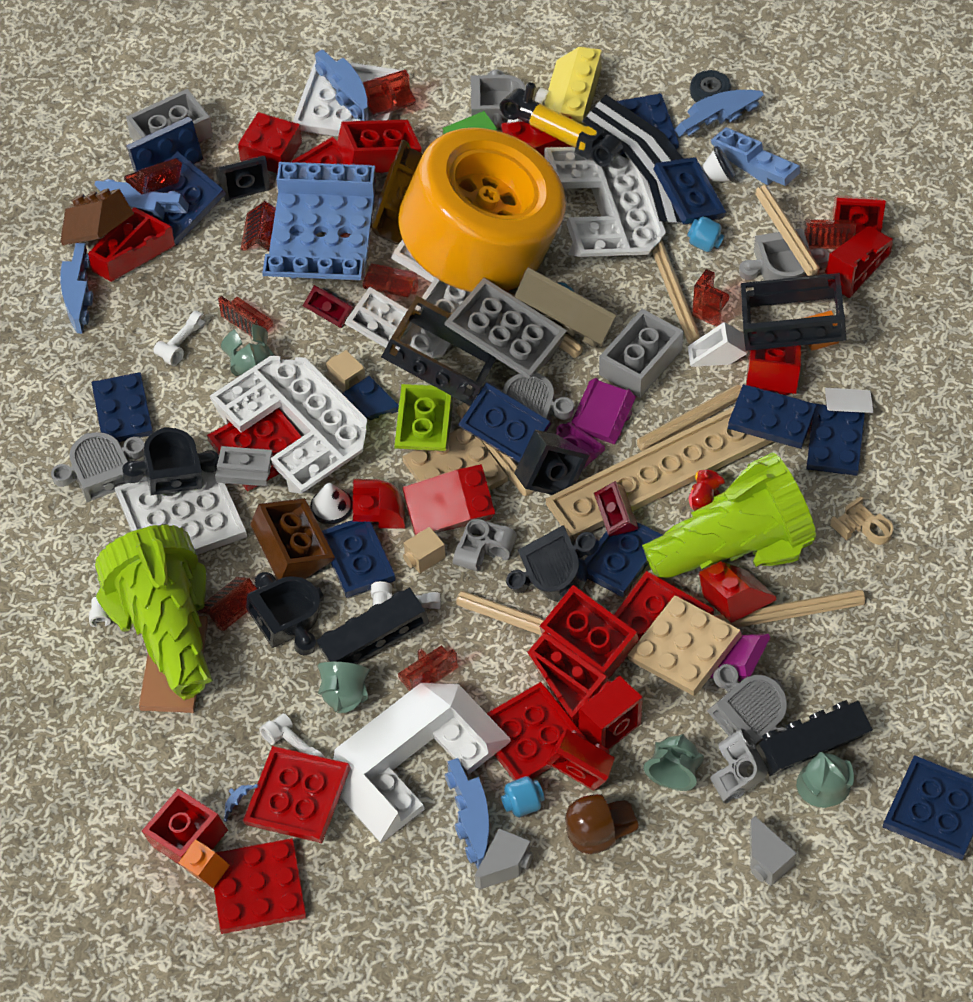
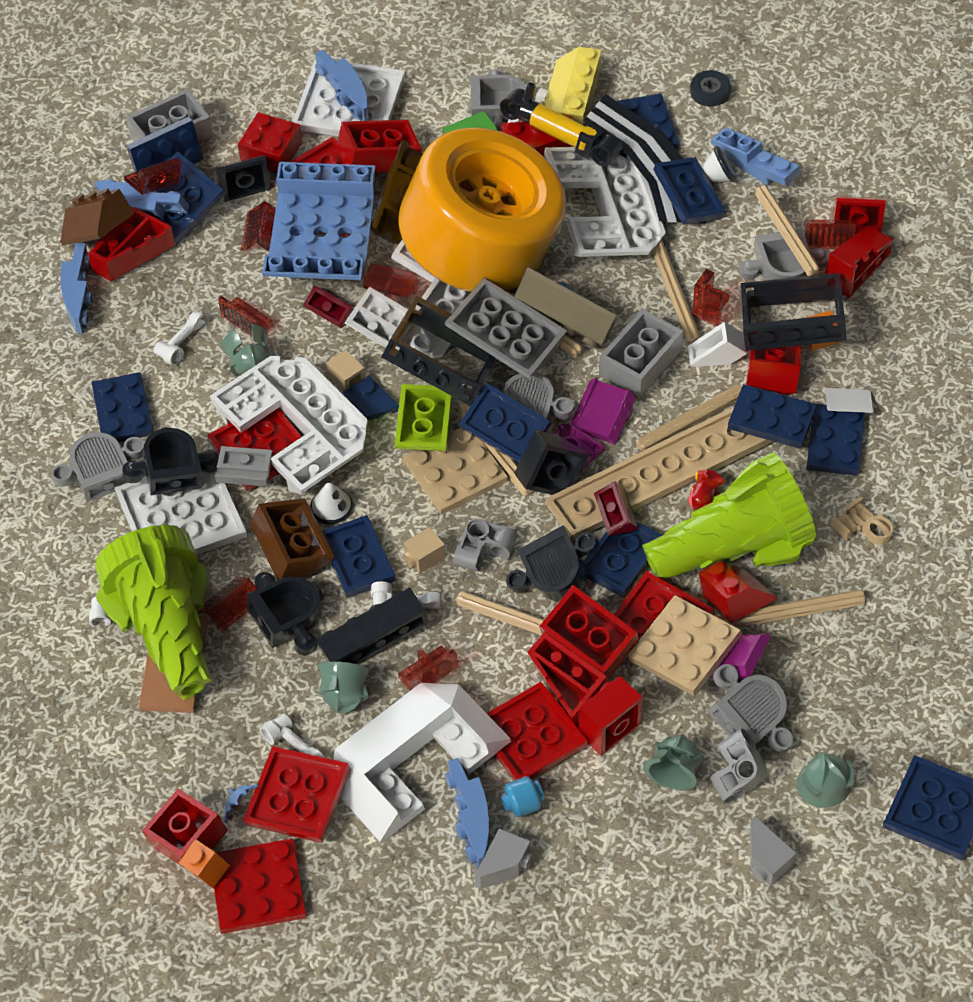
red brick [353,479,405,529] -> none
clear red panel [362,69,416,117] -> none
slope [402,464,495,535] -> none
red slope [546,729,615,791] -> none
reddish brown piece [565,794,639,855] -> none
medium blue slope [675,90,764,138] -> none
dark azure head [687,217,724,252] -> none
black brick [756,700,873,776] -> none

